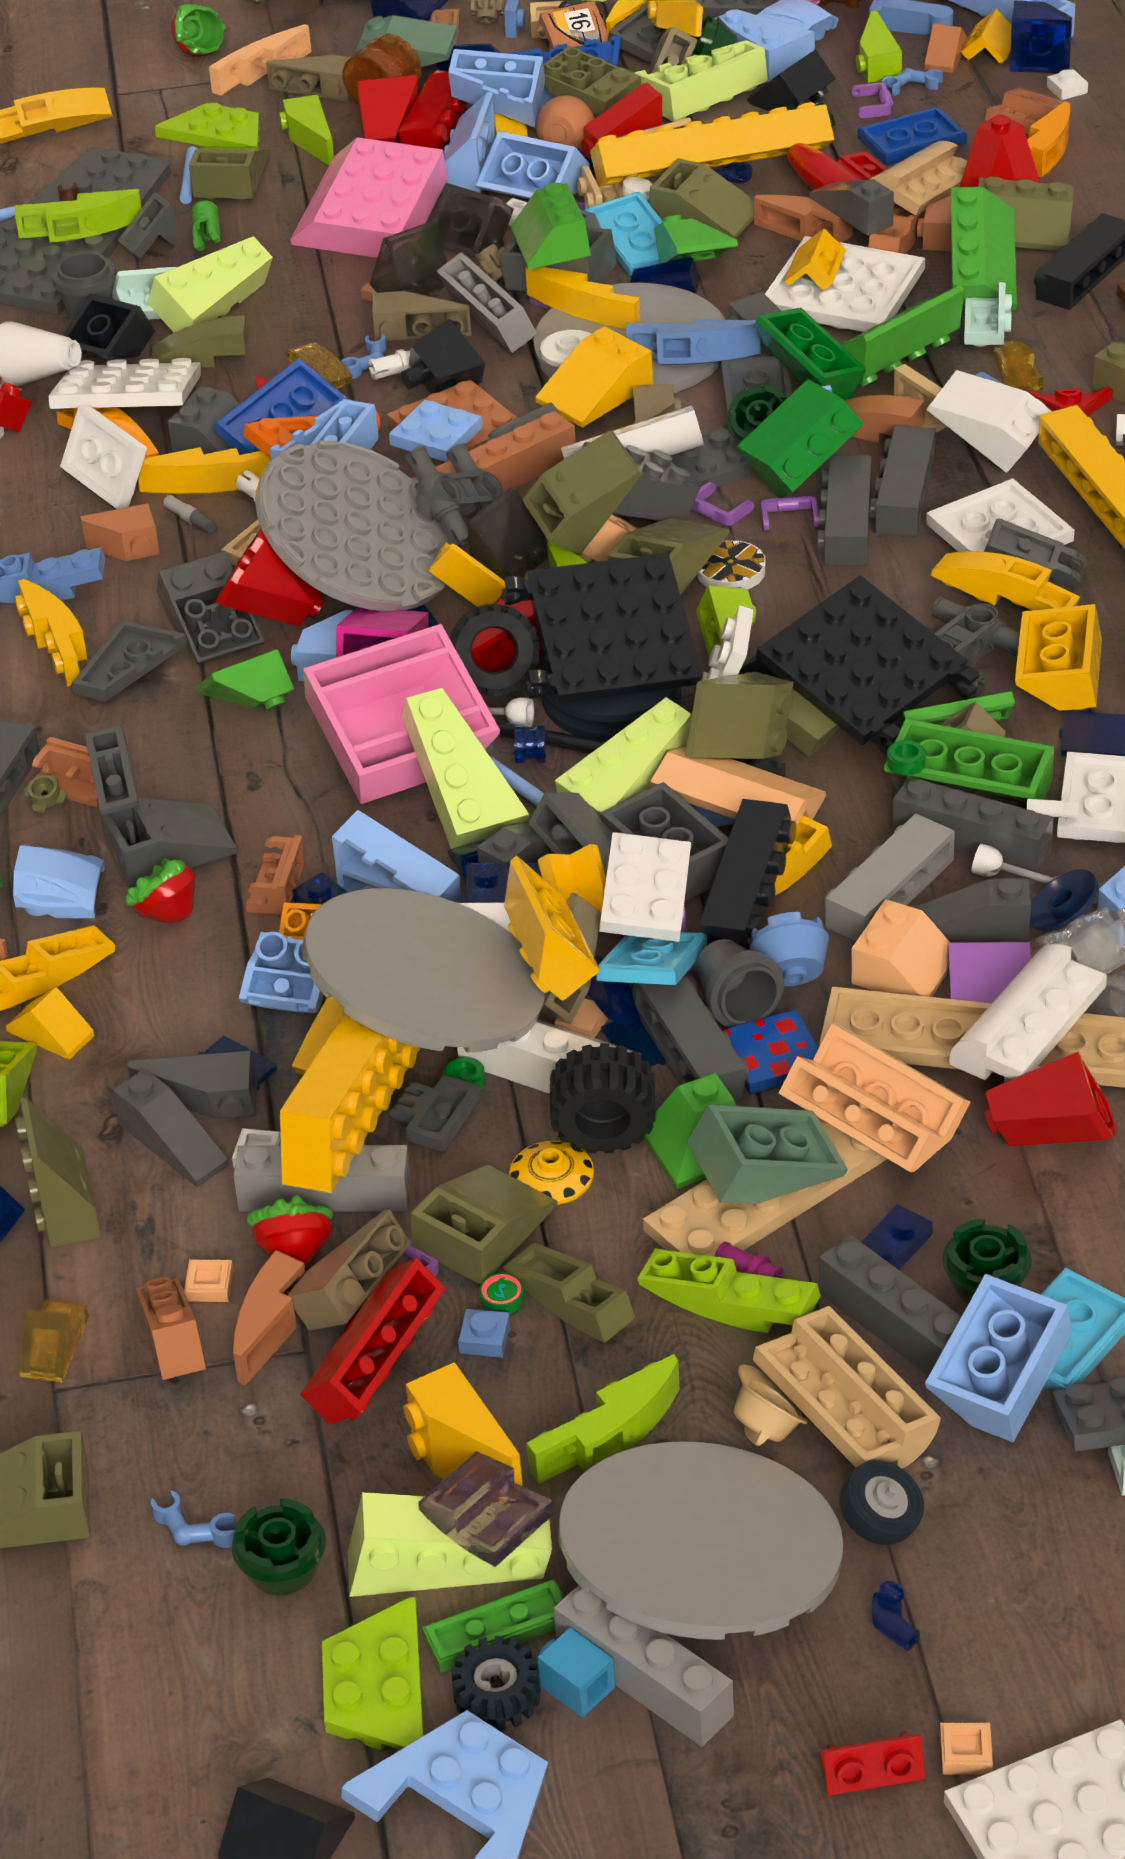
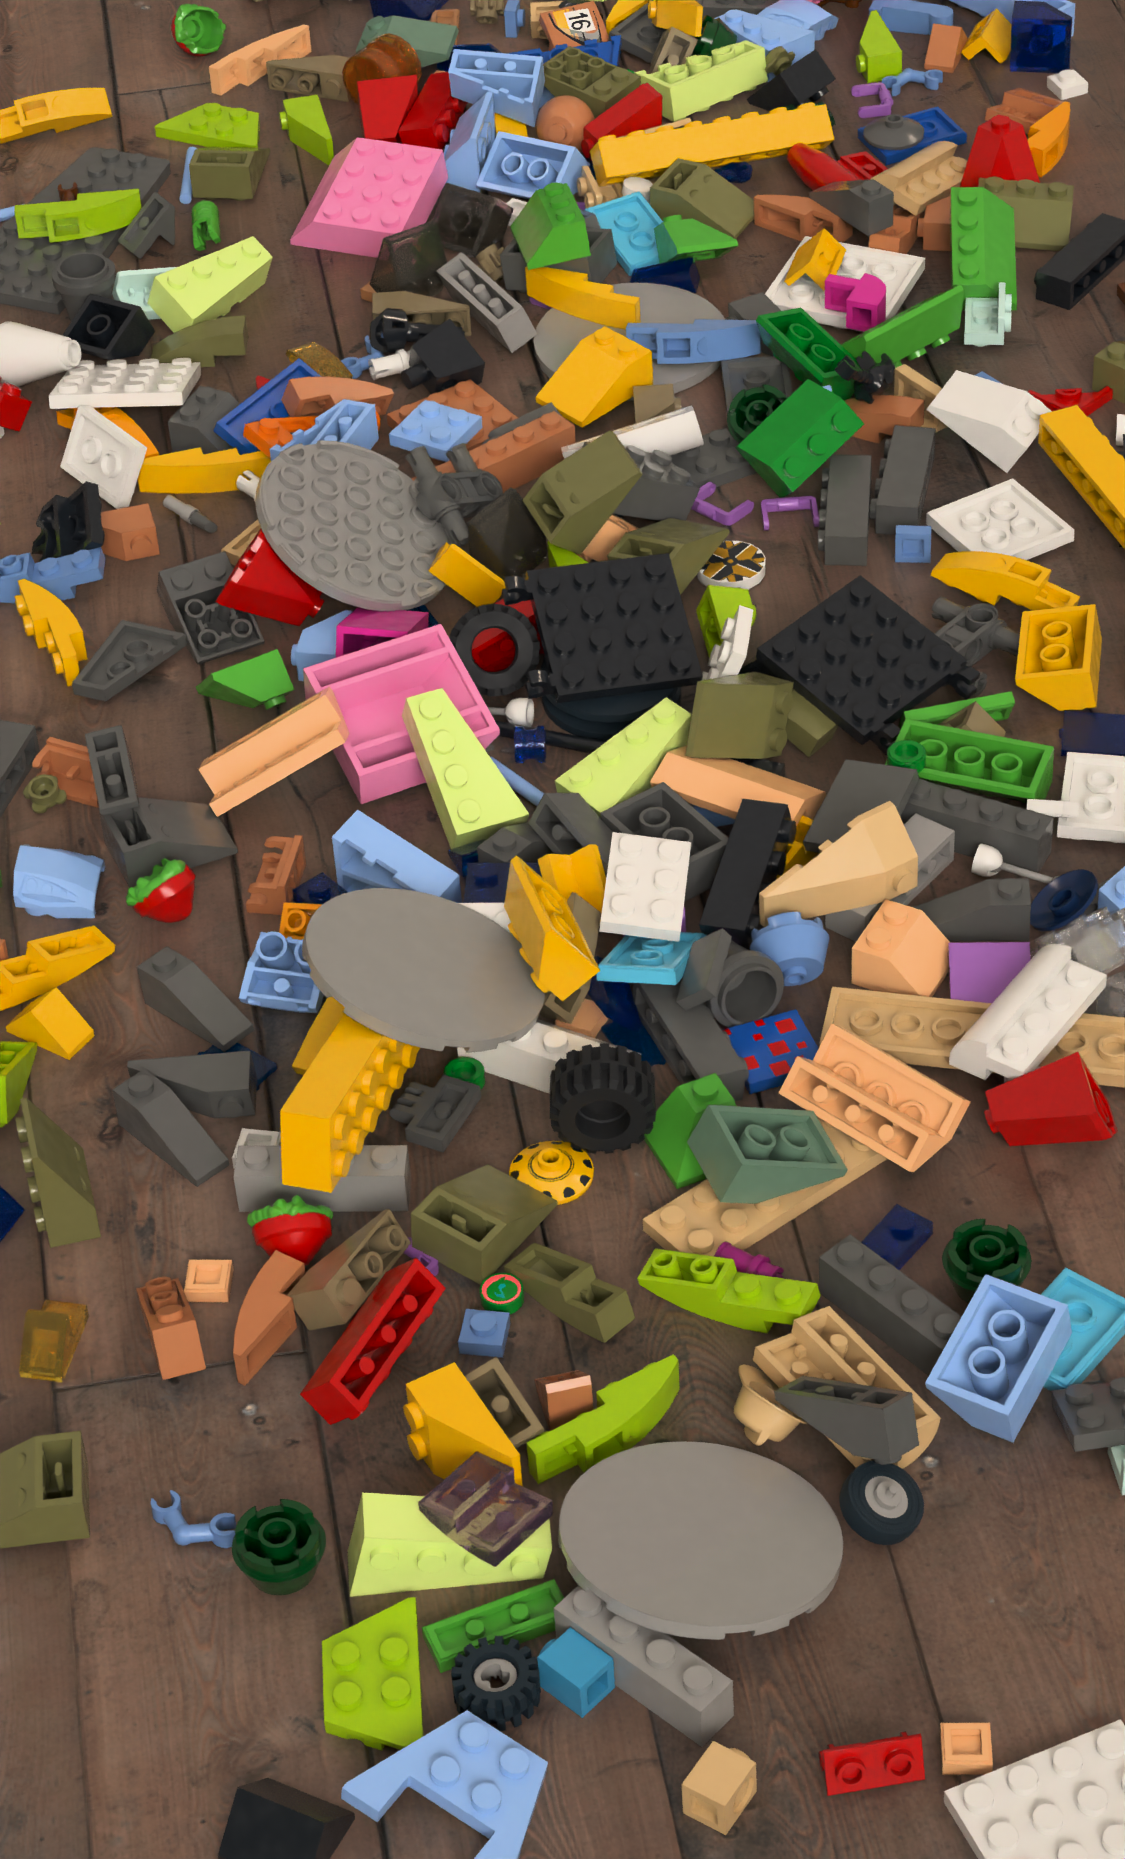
white wheel [540,329,592,367] -> none
clear blue arm [872,1581,920,1651] -> none
dark grey hinge [984,518,1087,588] -> none
clear yellow slope [993,341,1044,392] -> none
none -> black plate [32,481,105,562]
none -> dark grey slope [137,946,254,1052]
none -> light nougat slope [198,686,349,817]
none -> nougat slope [281,376,394,417]
none -> black piece [370,308,465,353]
none -> dark tan slope [465,1357,544,1448]
none -> nougat slope [534,1370,593,1431]
none -> dark grey tile [676,928,732,1010]
none -> tan brick [682,1741,757,1835]
none -> tan wedge [759,801,918,927]
none -> olive plate [765,46,795,76]
none -> dark grey slope [774,1376,919,1465]
none -> dark grey tile [803,759,919,853]
none -> dark pink brick [825,273,886,331]
none -> black piece [835,351,895,404]
none -> dark grey dish [863,114,924,150]
none -> medium blue plate [895,525,931,563]

